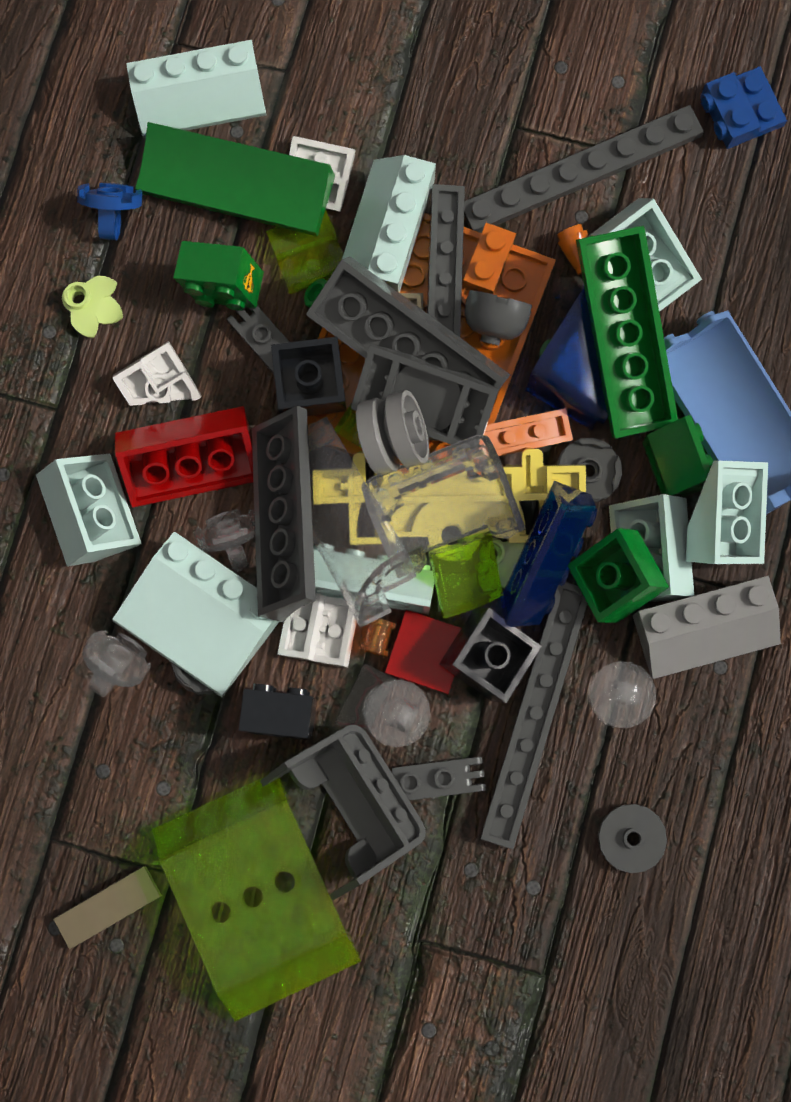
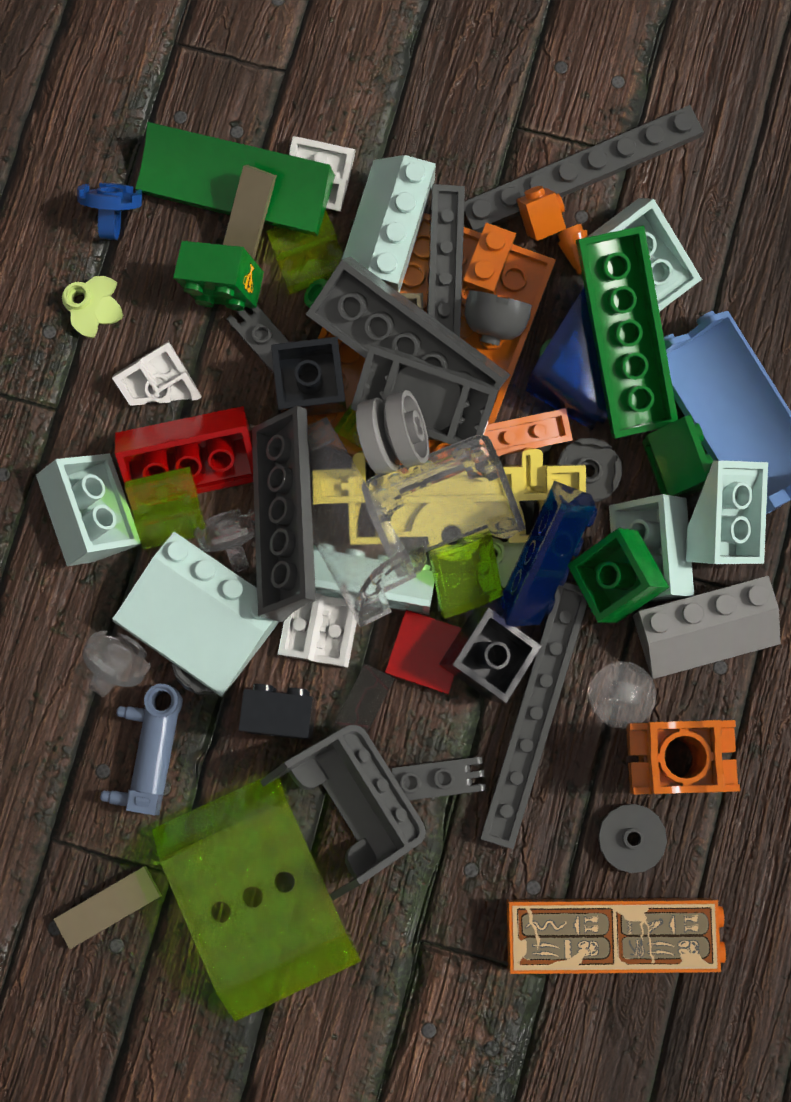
light aqua slope [126,40,266,139] -> none
clear orange bush [359,616,396,657] -> none
clear tile [362,679,431,747] -> none
blue plate [700,66,787,149] -> none
none -> sand blue piece [100,684,183,815]
none -> clear neon green slope [125,466,207,550]
none -> dark tan tile [223,165,277,259]
none -> brick [506,898,726,974]
none -> orange brick [516,186,566,241]
none -> orange piece [626,720,740,795]

